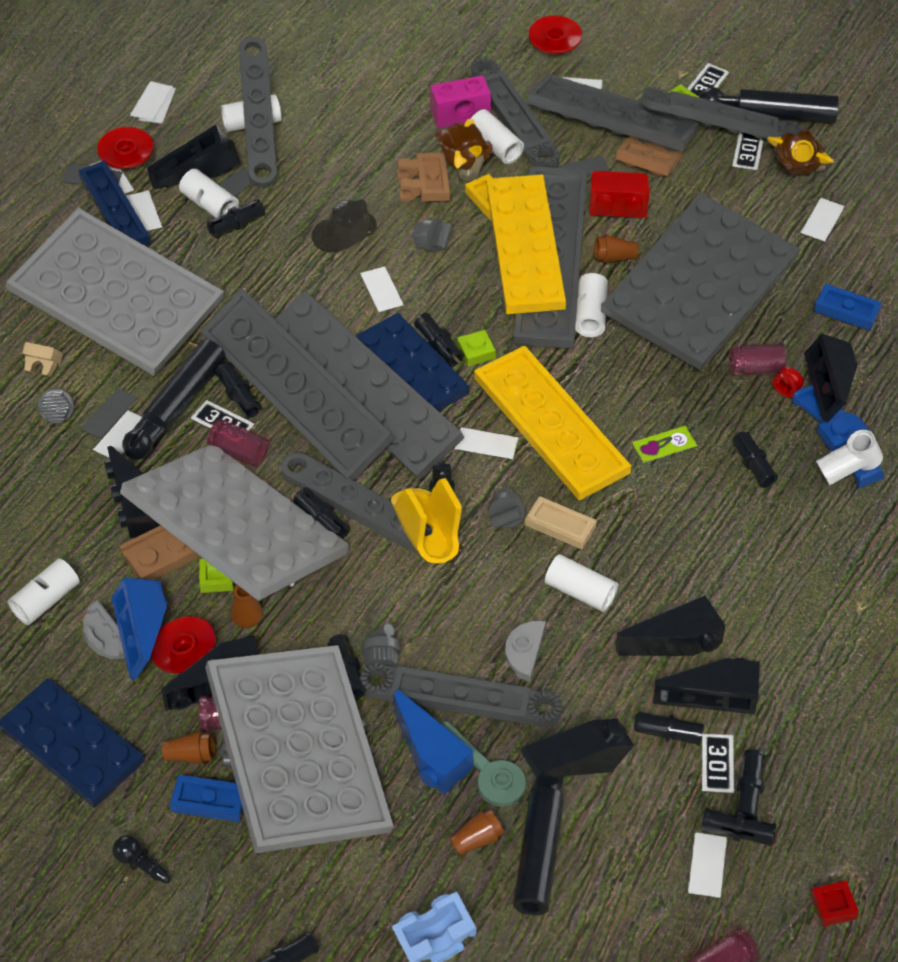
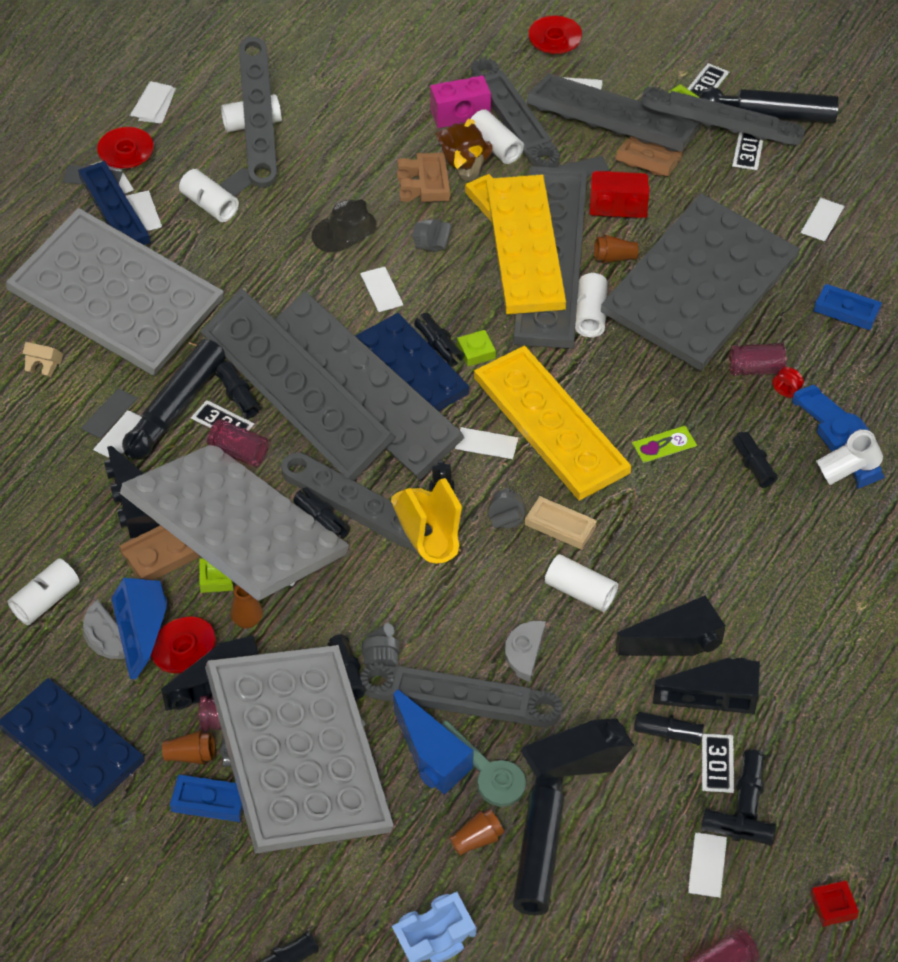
dark grey piece [38,388,74,423] -> none
black bar [112,835,170,884] -> none
black slope [147,124,240,190] -> none
black pin [207,199,265,238] -> none
reddish brown hair [767,128,834,175] -> none
black slope [804,333,858,423] -> none

